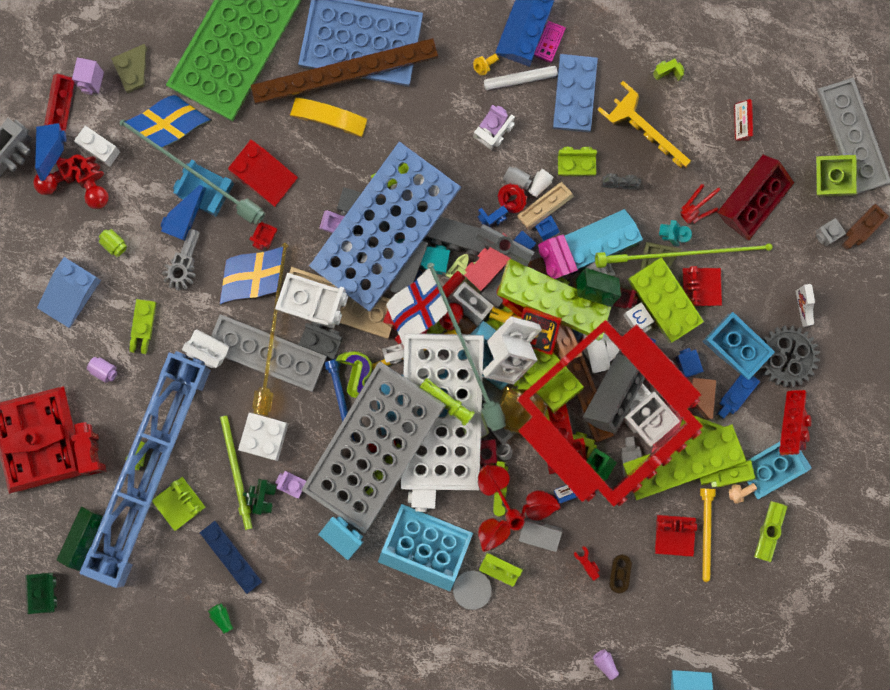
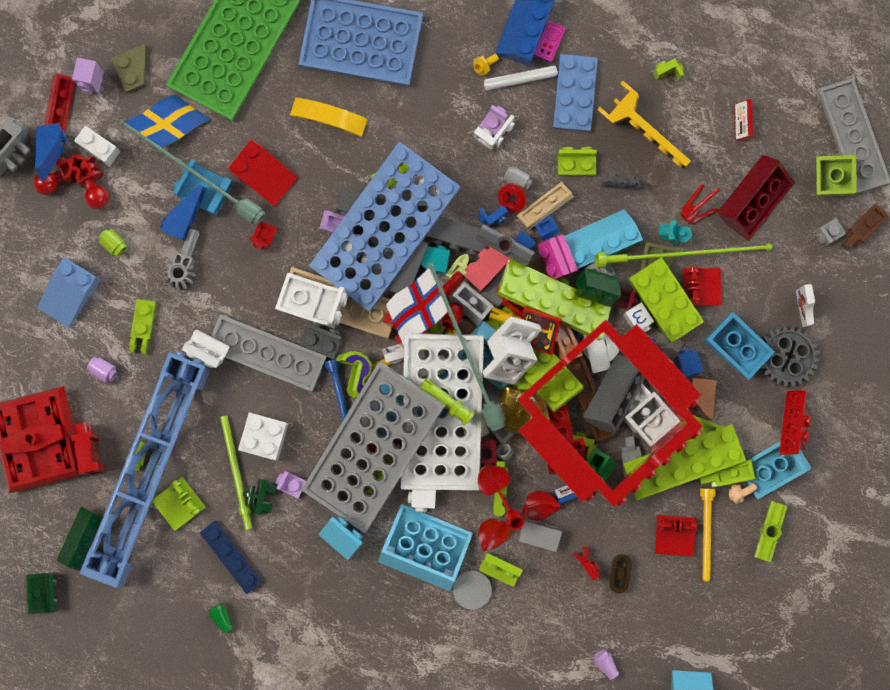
flag [220,243,289,416] -> none
reddish brown plate [250,38,438,105] -> none
white cone [528,169,554,198] -> none
blue hinge [716,374,760,419] -> none

